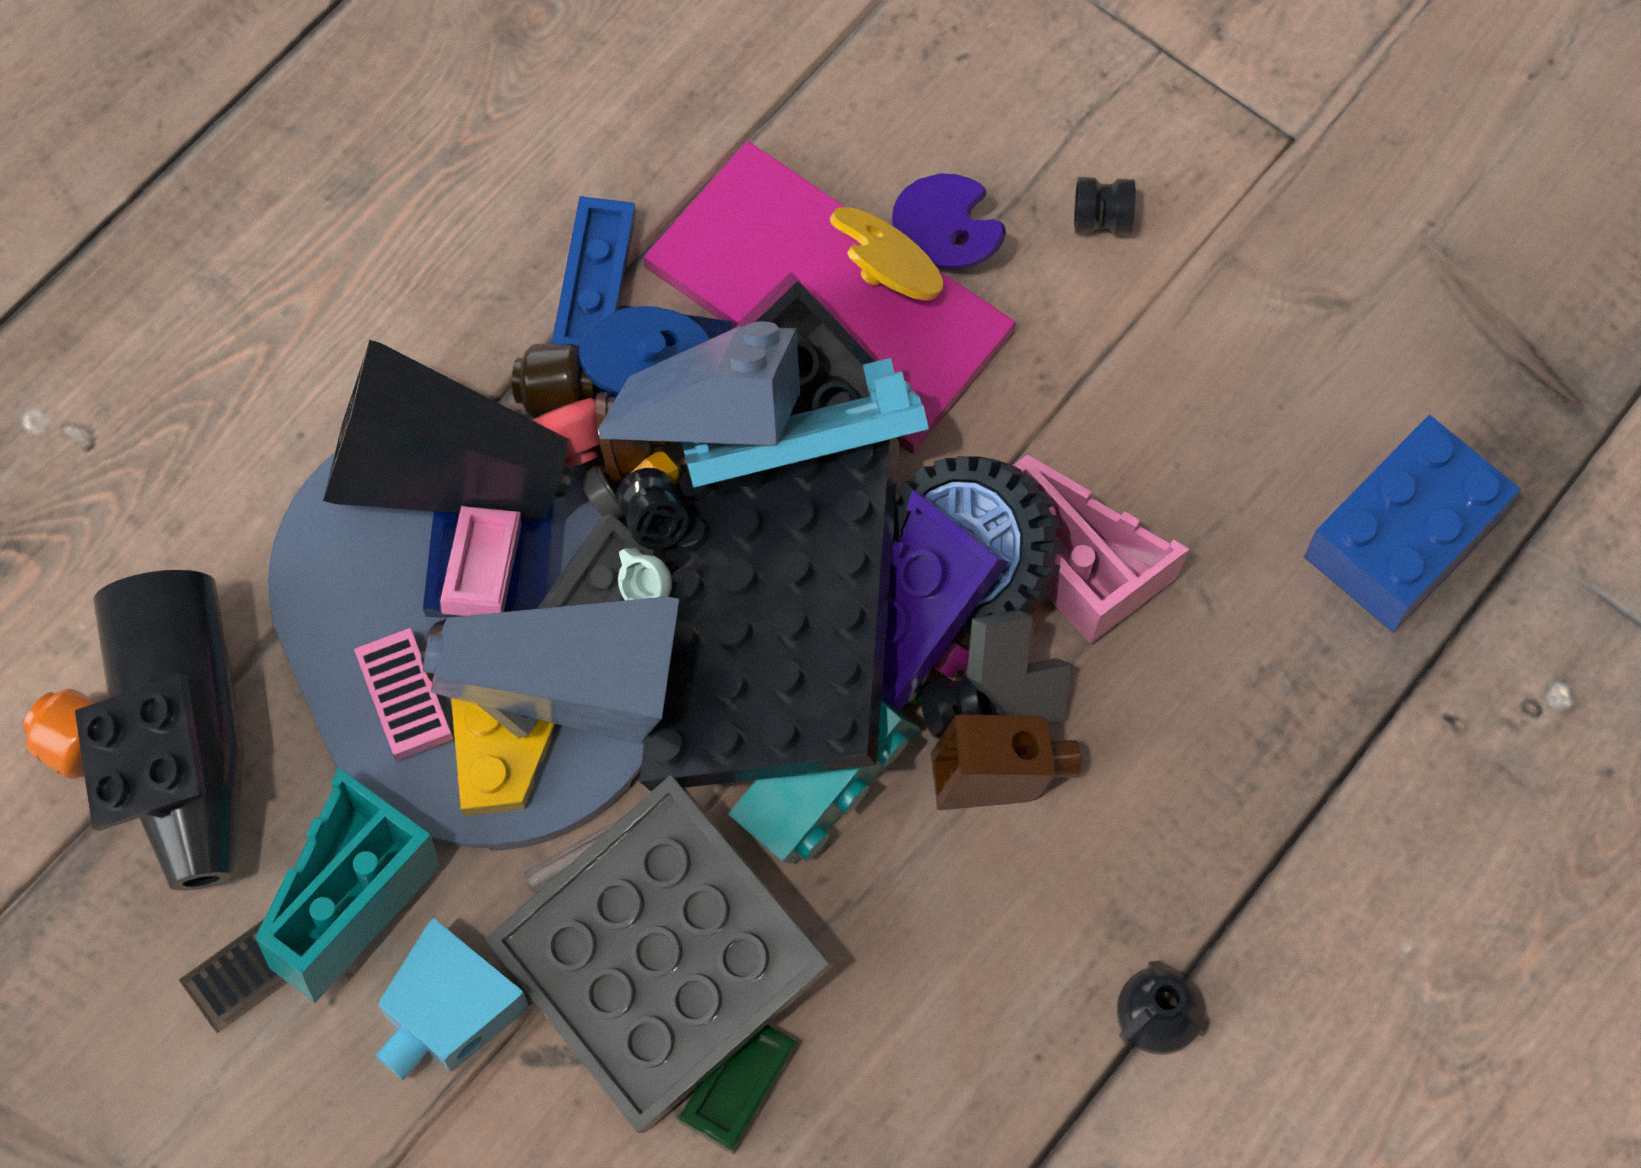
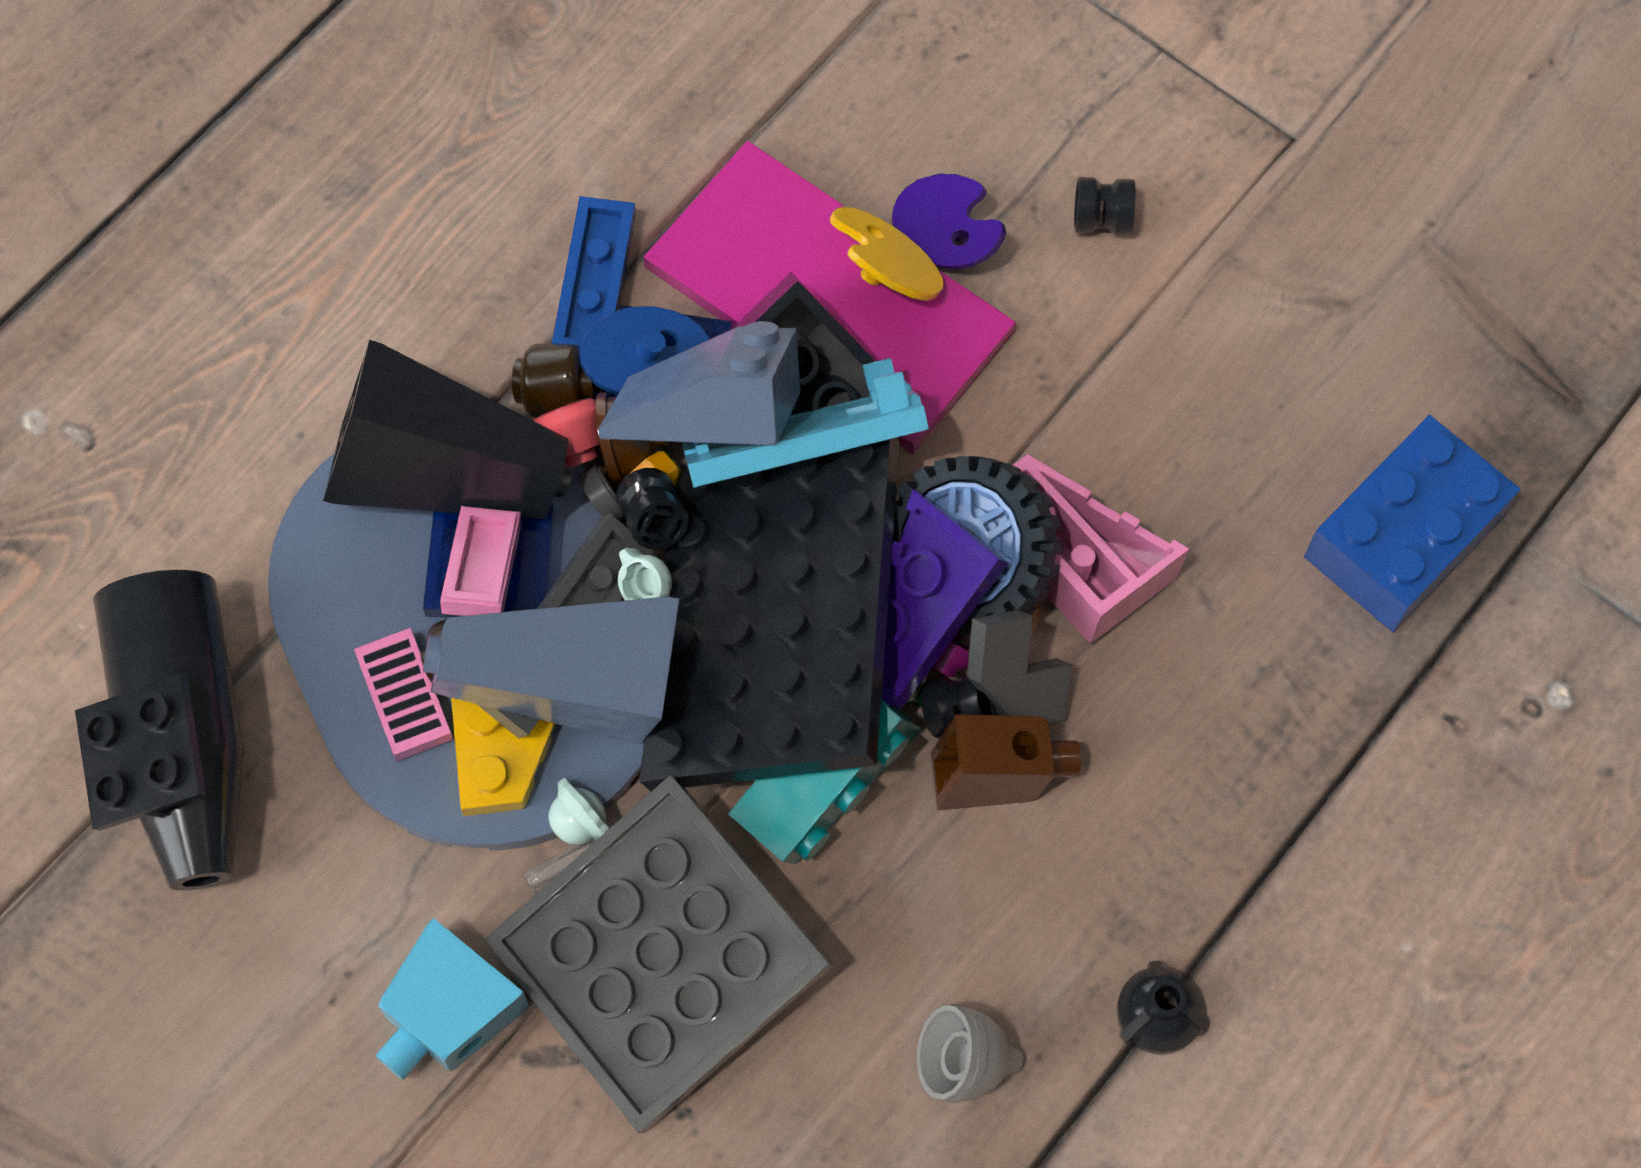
orange head [23,688,97,779] -> none
clear smoke tile [179,919,288,1033] -> none
teal wedge [255,767,441,1003] -> none
dark green tile [678,1025,797,1155] -> none
none -> light aqua piece [548,778,610,845]
none -> light grey helmet [917,1004,1023,1103]

